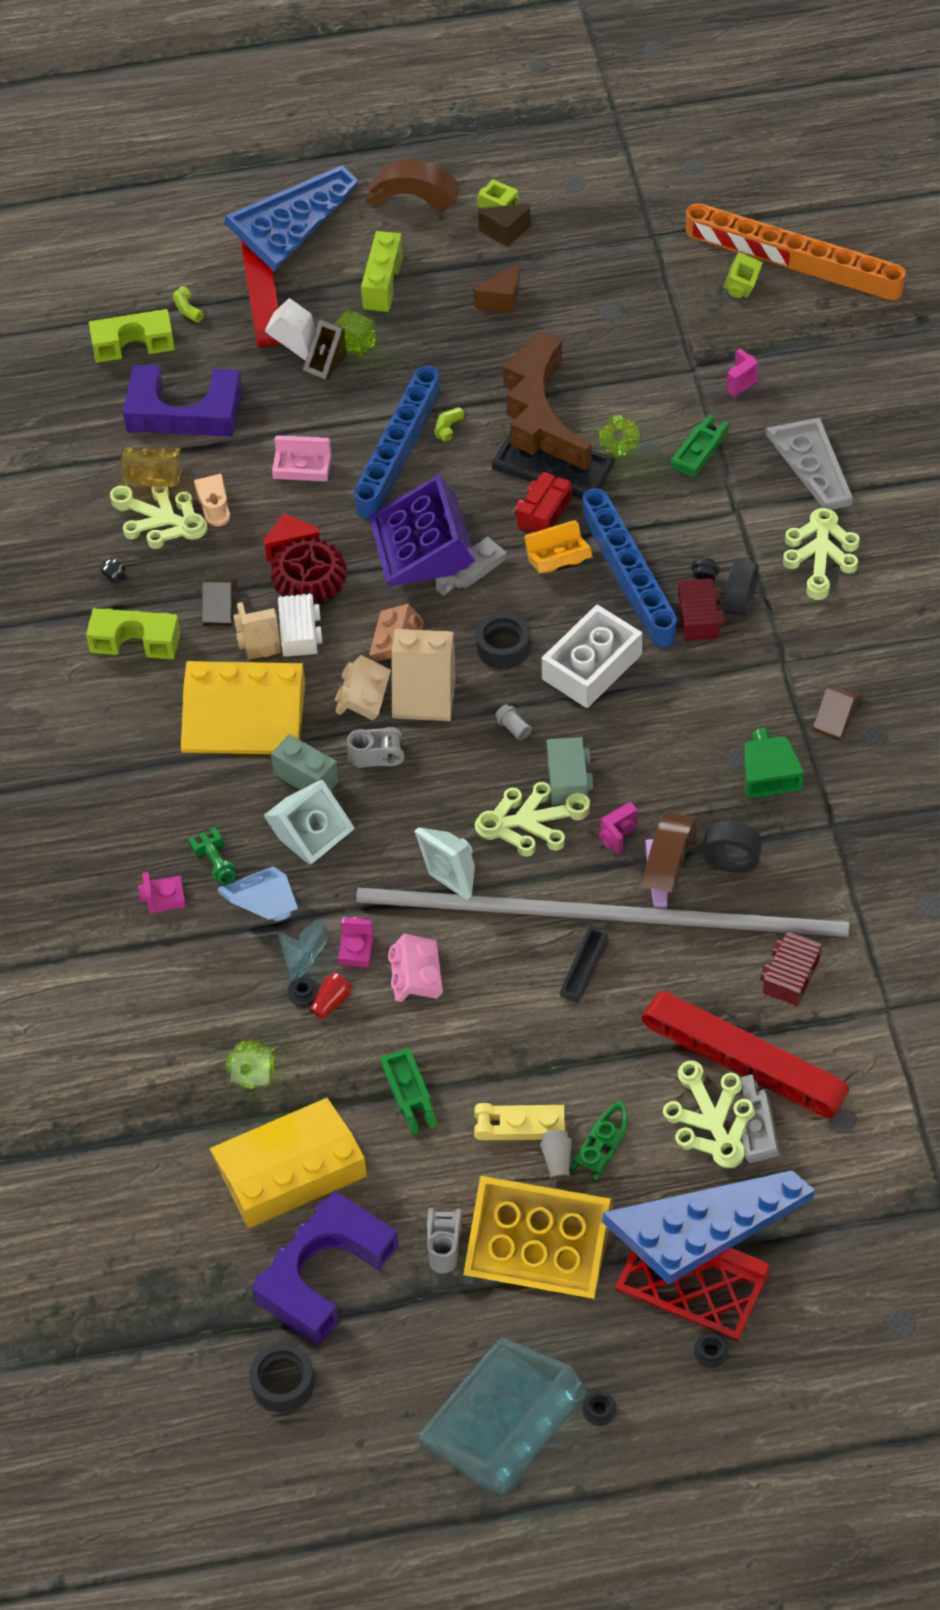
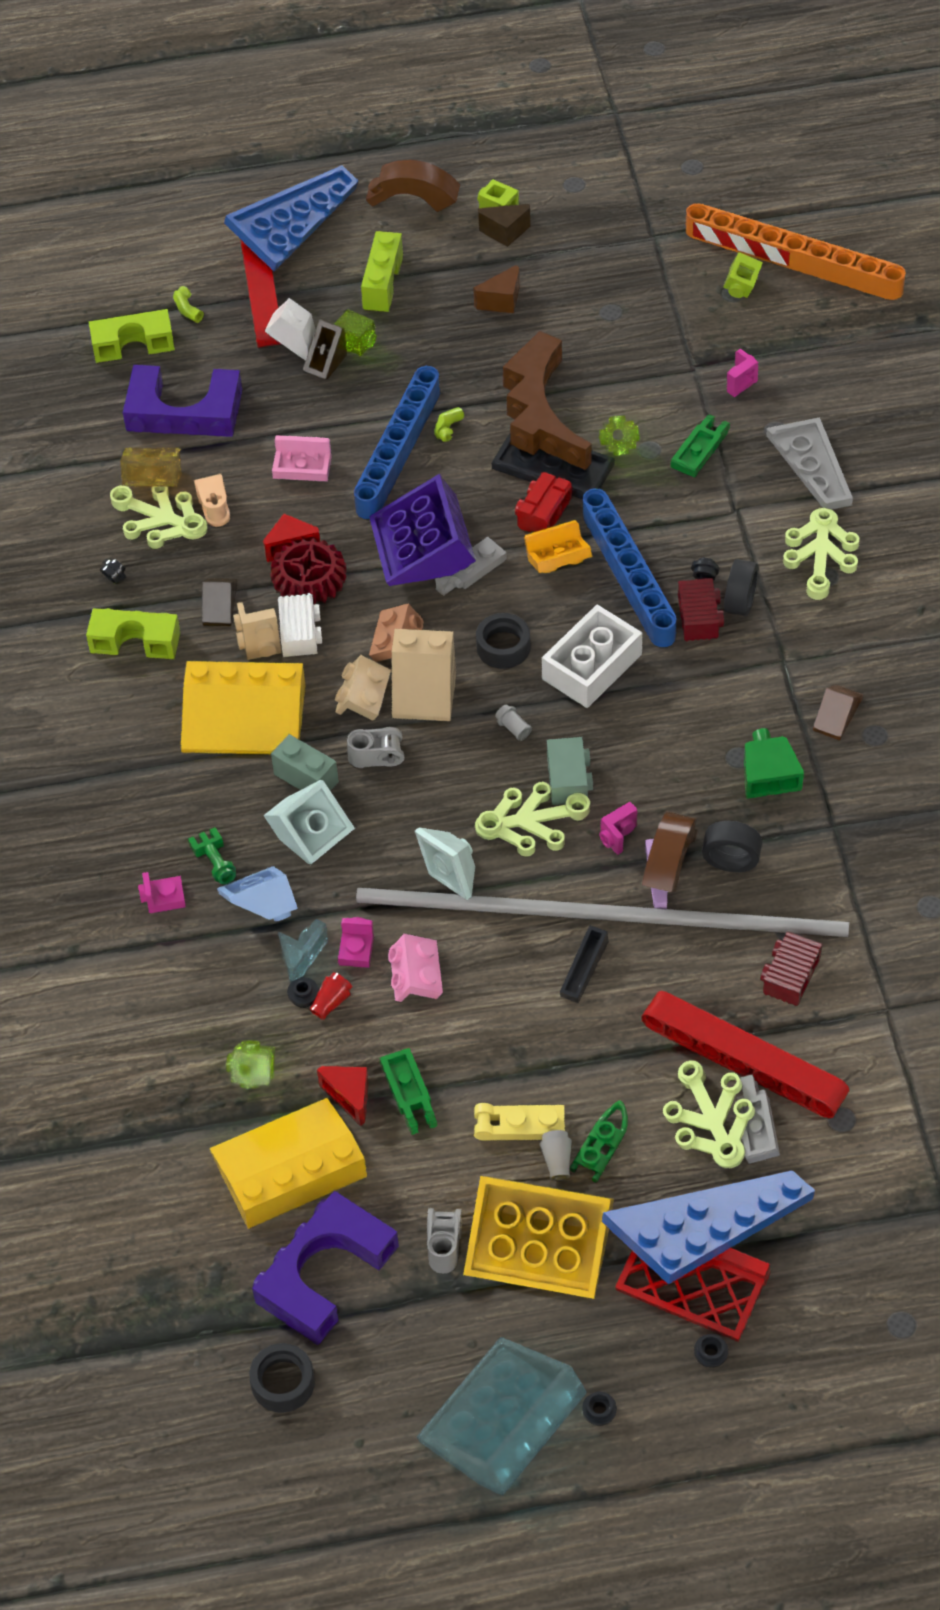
none -> red slope [317,1066,369,1127]

